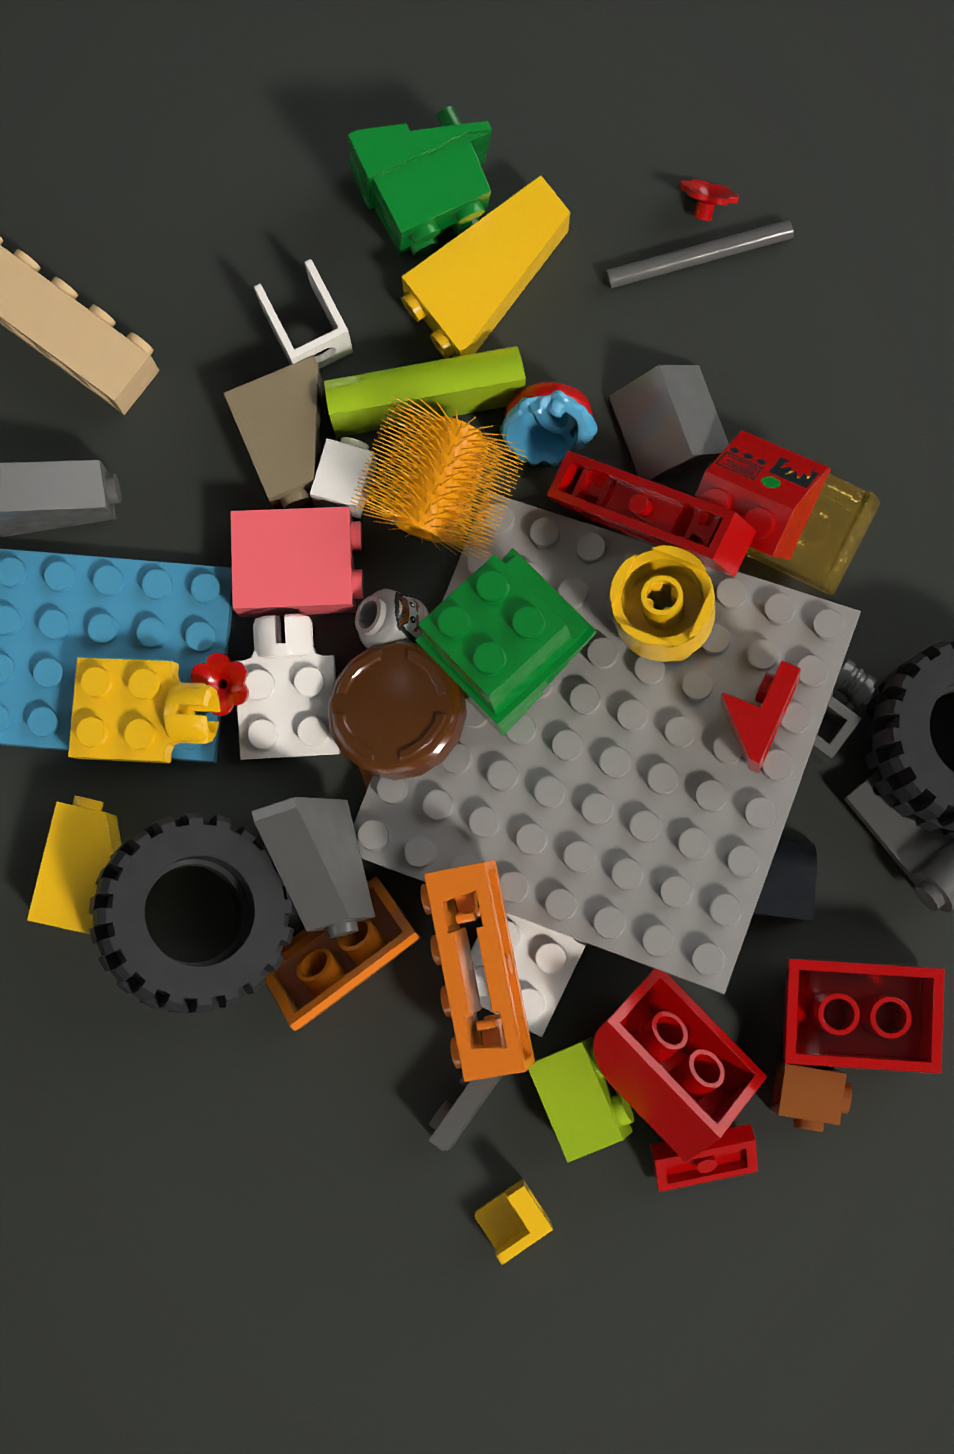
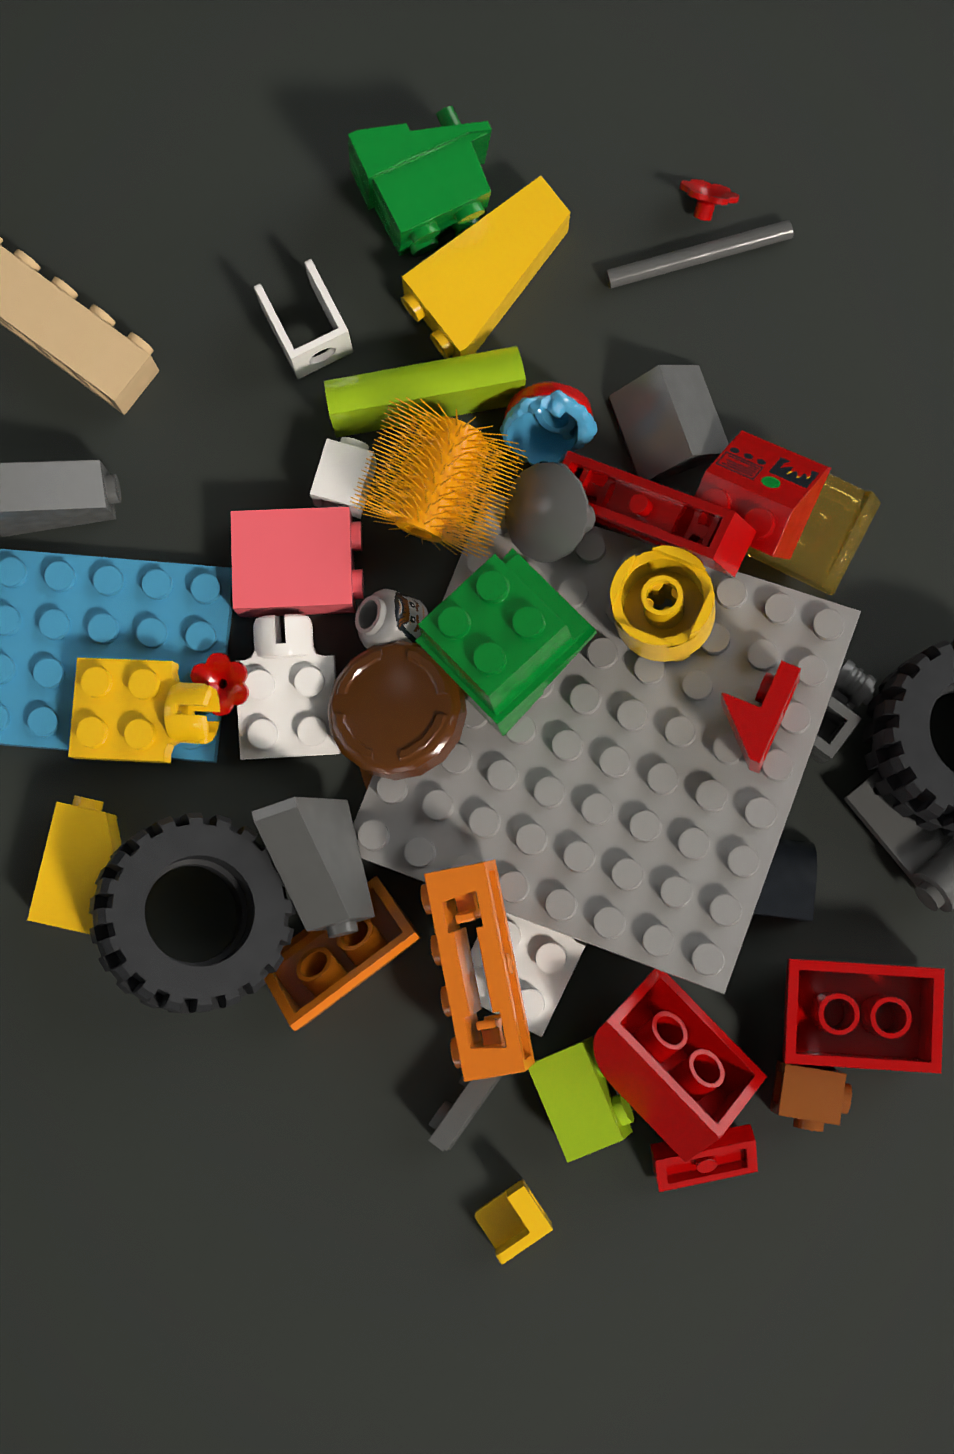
dark tan slope [224,356,322,509] -> none
none -> dark grey dish [505,462,596,562]

